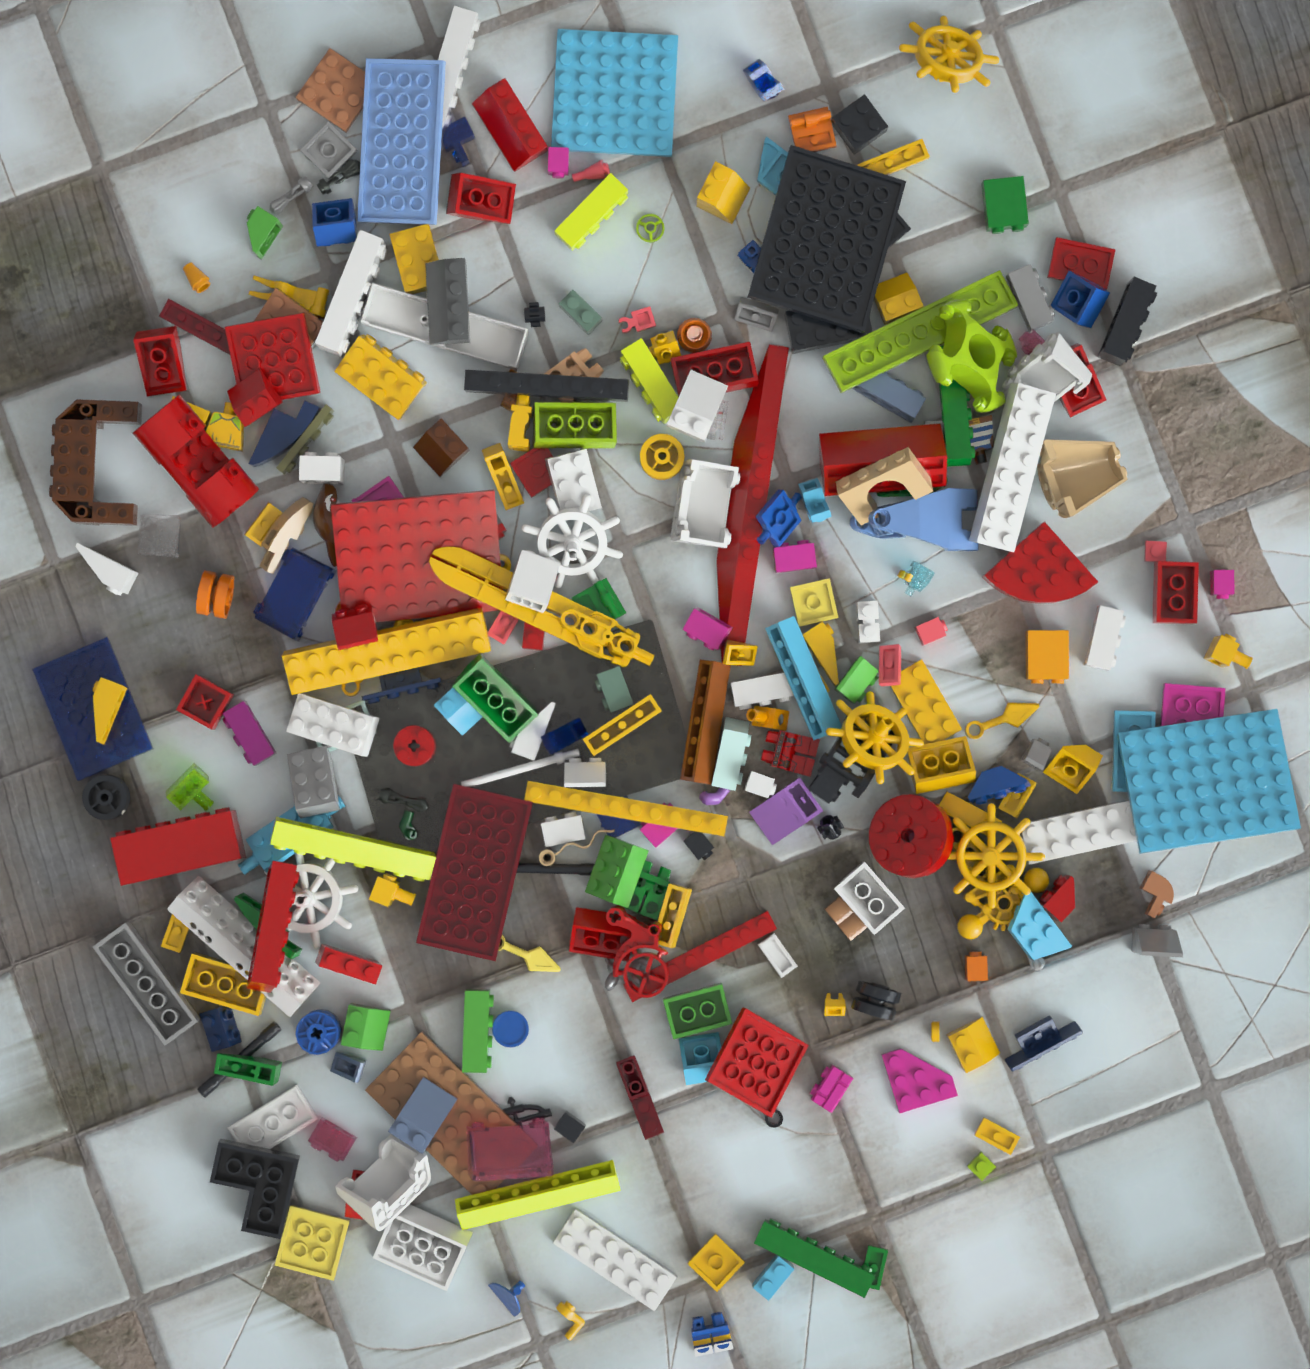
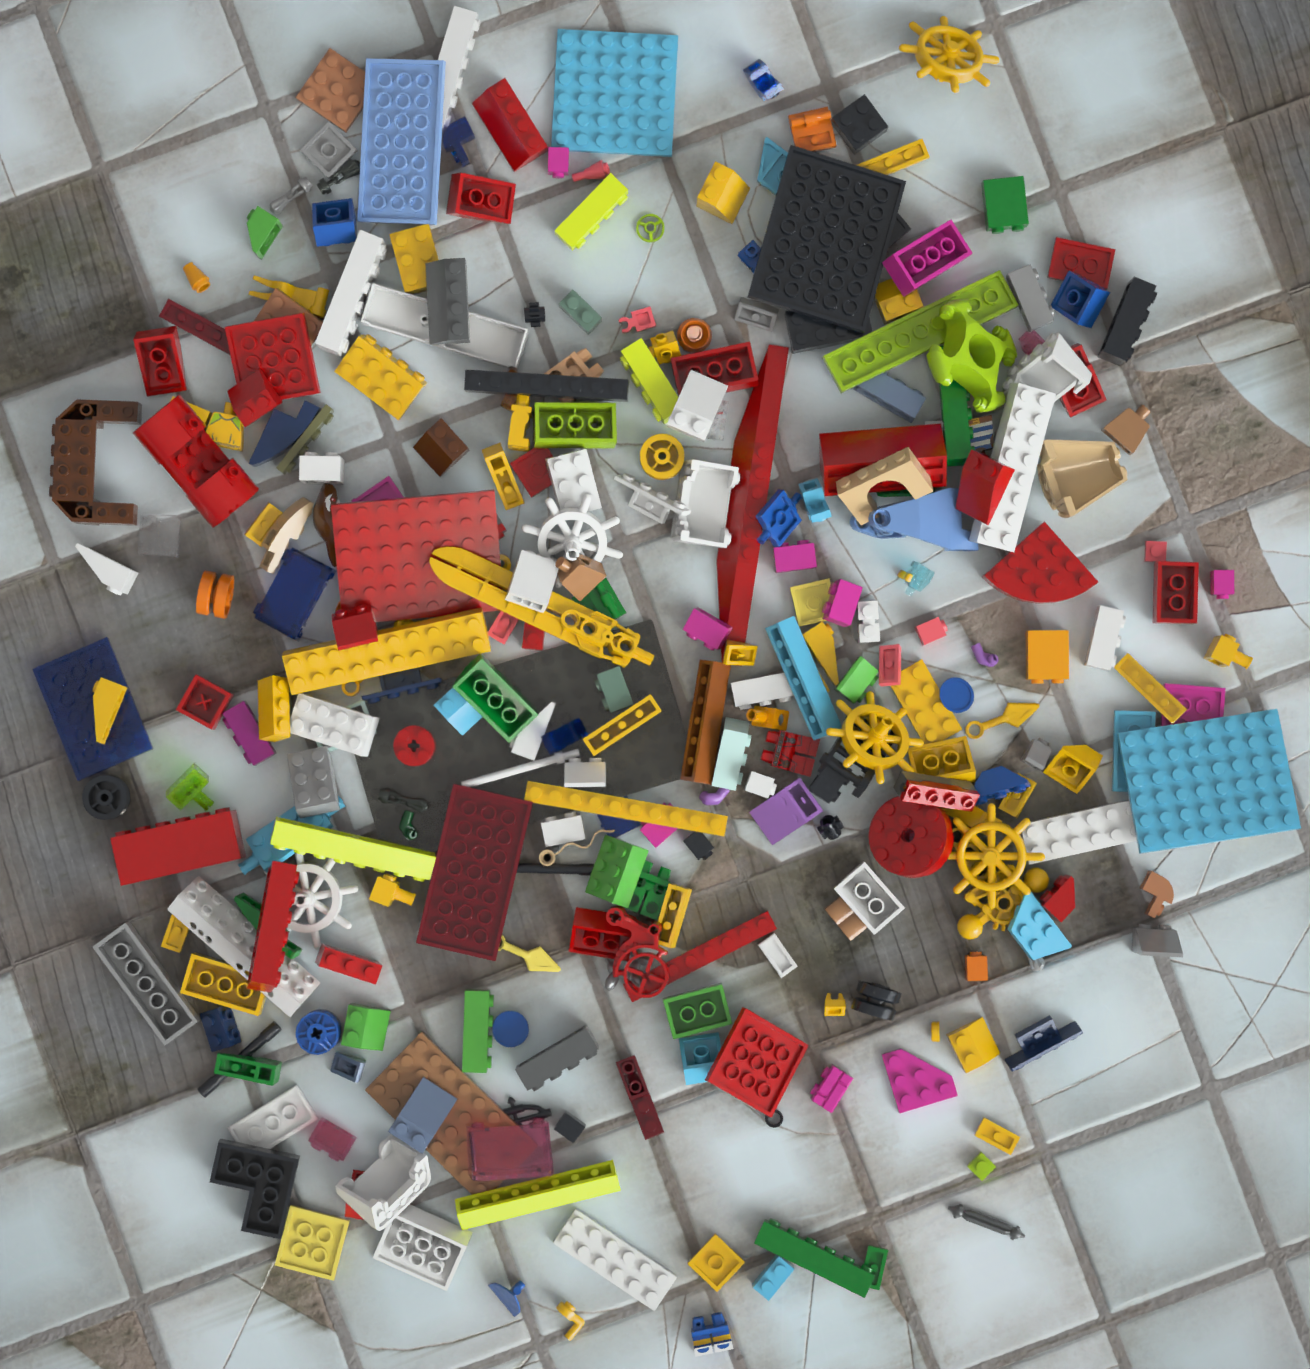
none -> yellow brick [258,675,290,742]
none -> dark grey brick [515,1025,599,1091]
none -> medium nougat torso [555,554,606,601]
none -> white bracket [614,473,691,524]
none -> dark pink brick [822,579,863,627]
none -> dark pink brick [882,219,973,297]
none -> piece [893,771,980,812]
none -> blue piece [940,677,974,713]
none -> dark grey wheel [948,1204,1025,1240]
none -> red slope [955,449,1015,525]
none -> medium lavender arm [971,643,999,667]
none -> medium nougat torso [1101,404,1151,455]
none -> yellow plate [1114,653,1187,724]

